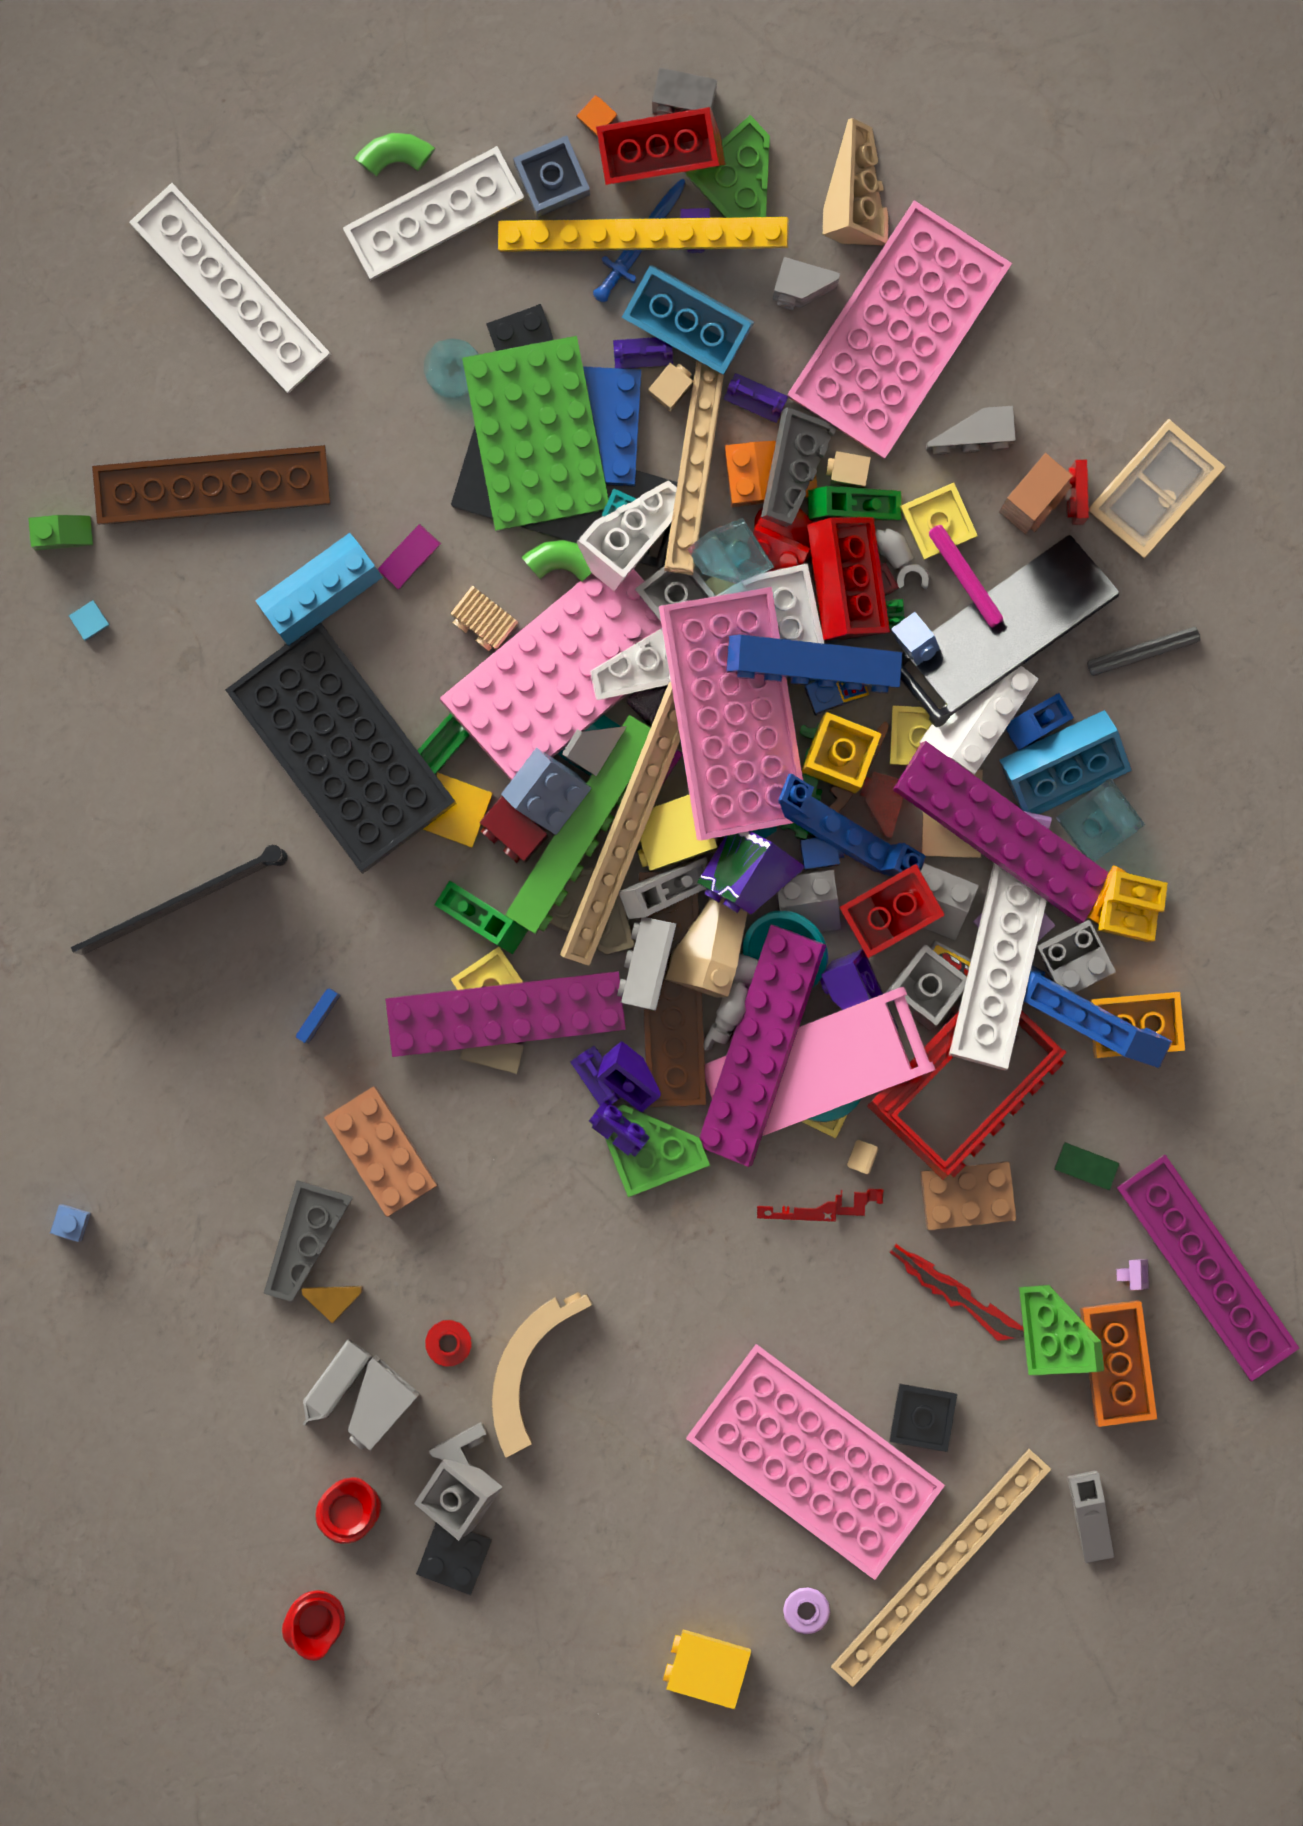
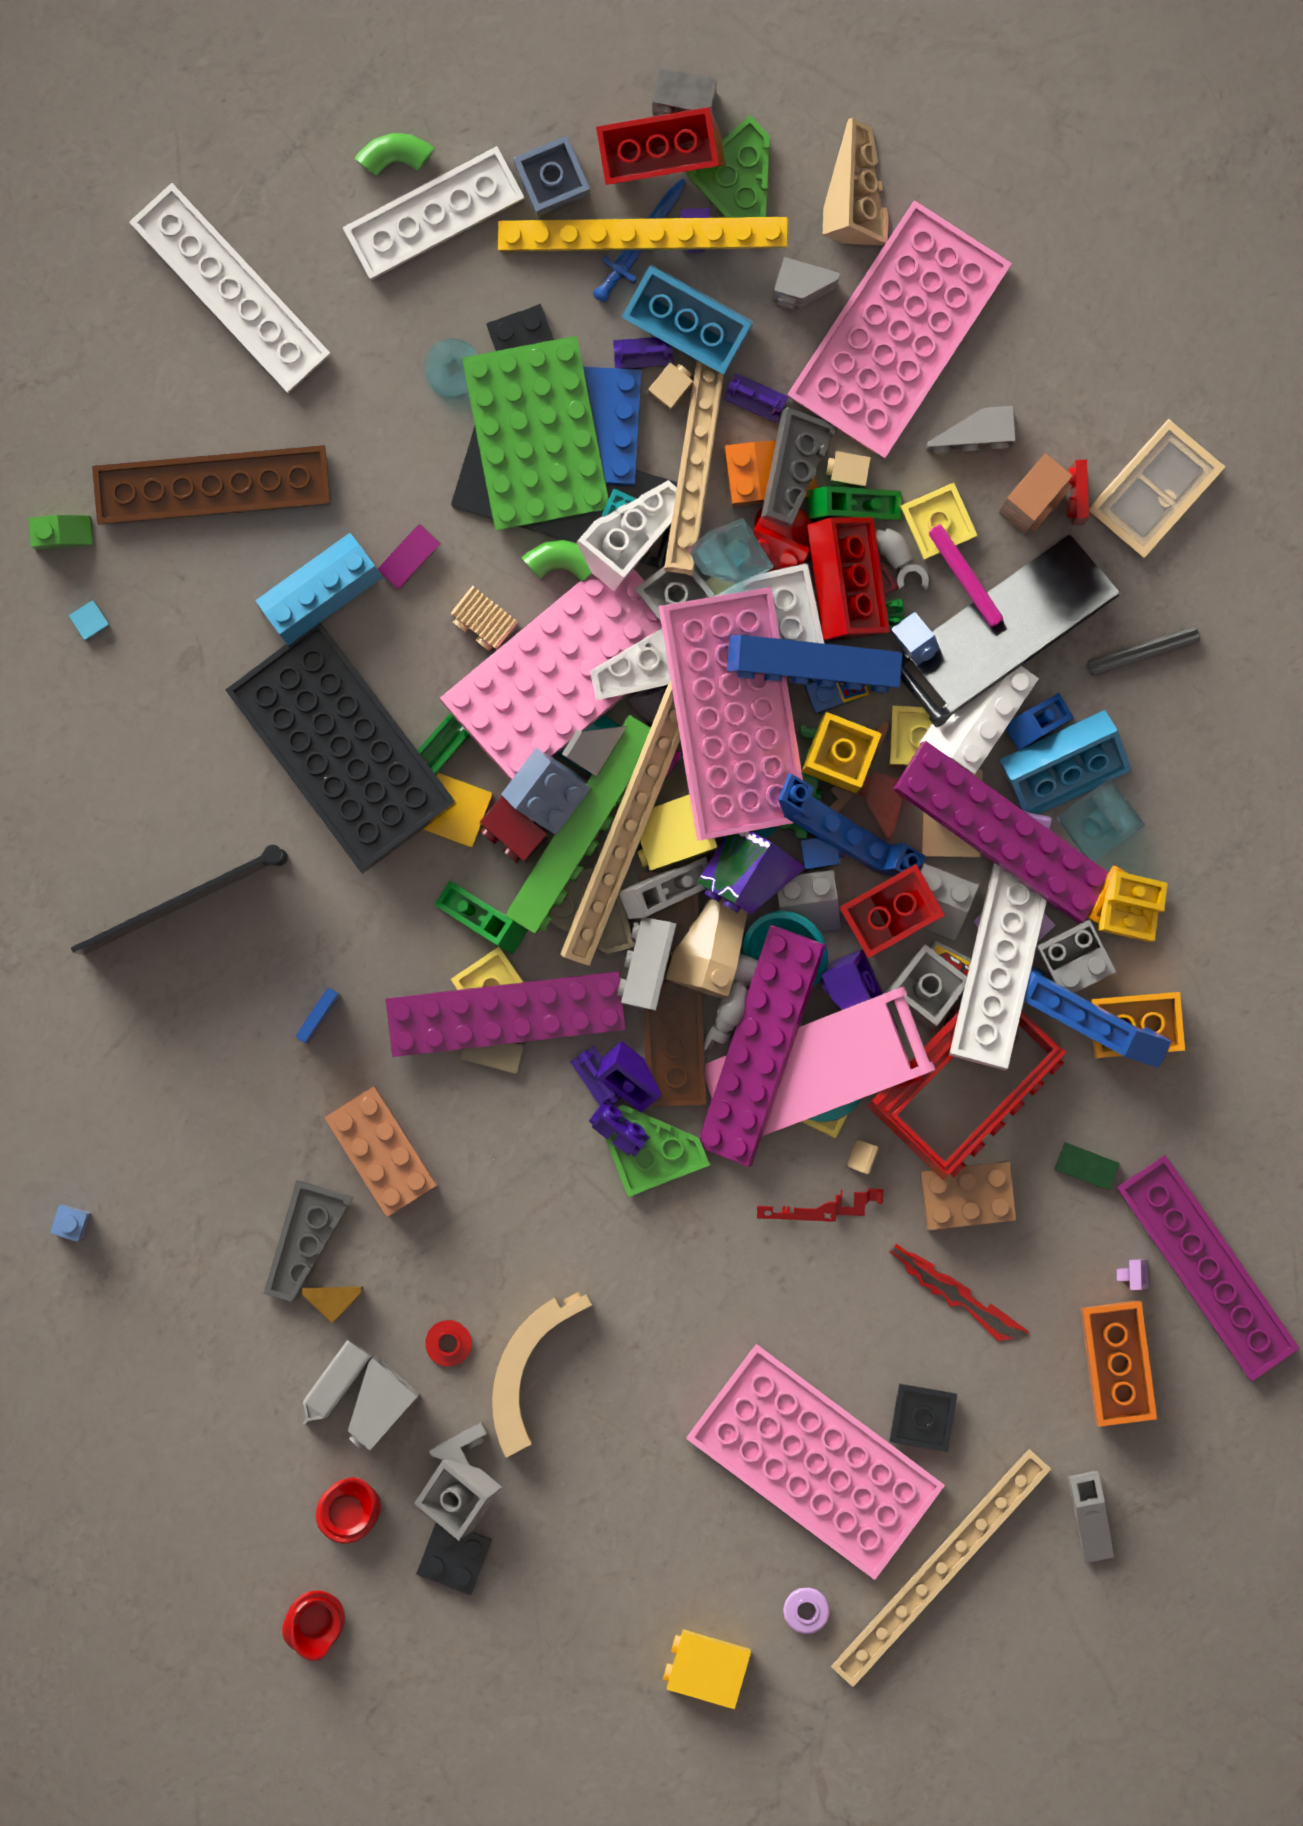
orange tile [576,95,618,137] -> none
bright green plate [1019,1285,1104,1375] -> none

